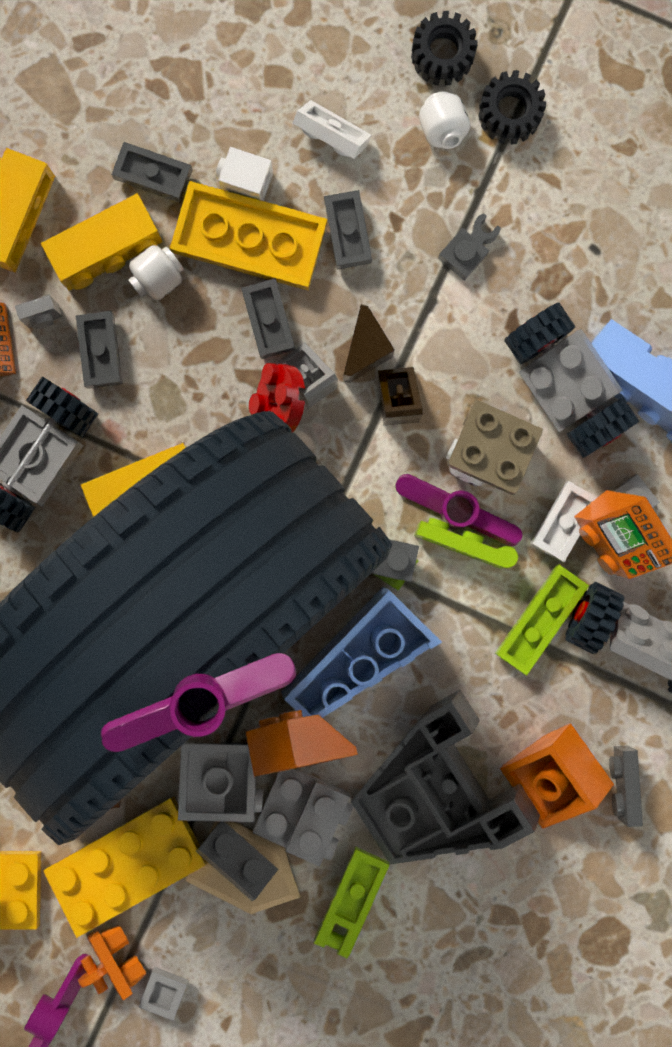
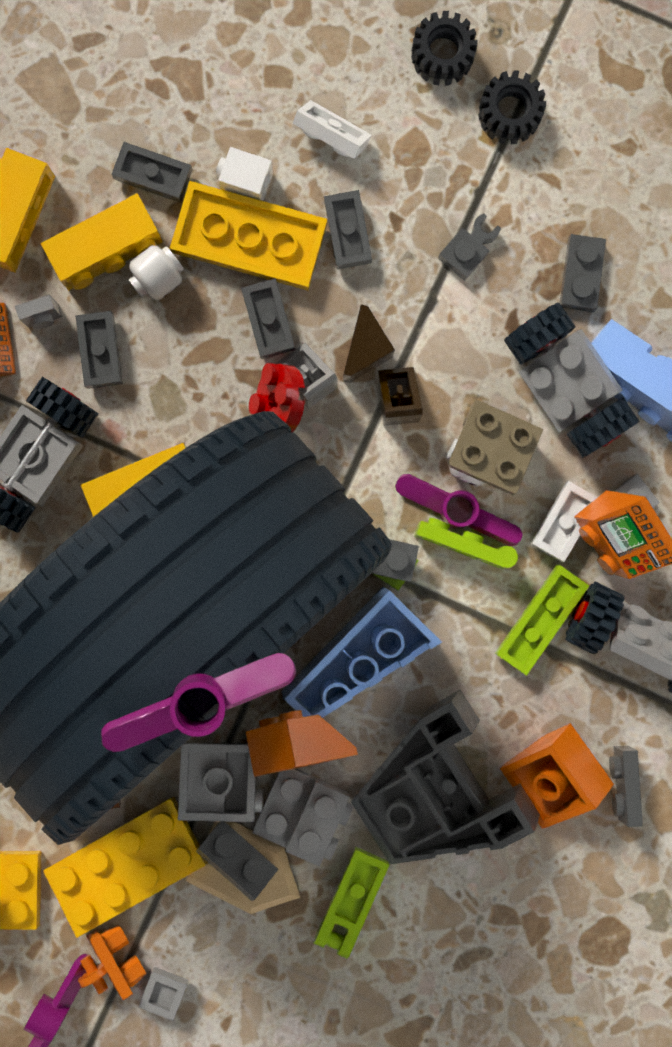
white head [419,91,470,149] -> none
none -> dark grey plate [559,234,606,312]

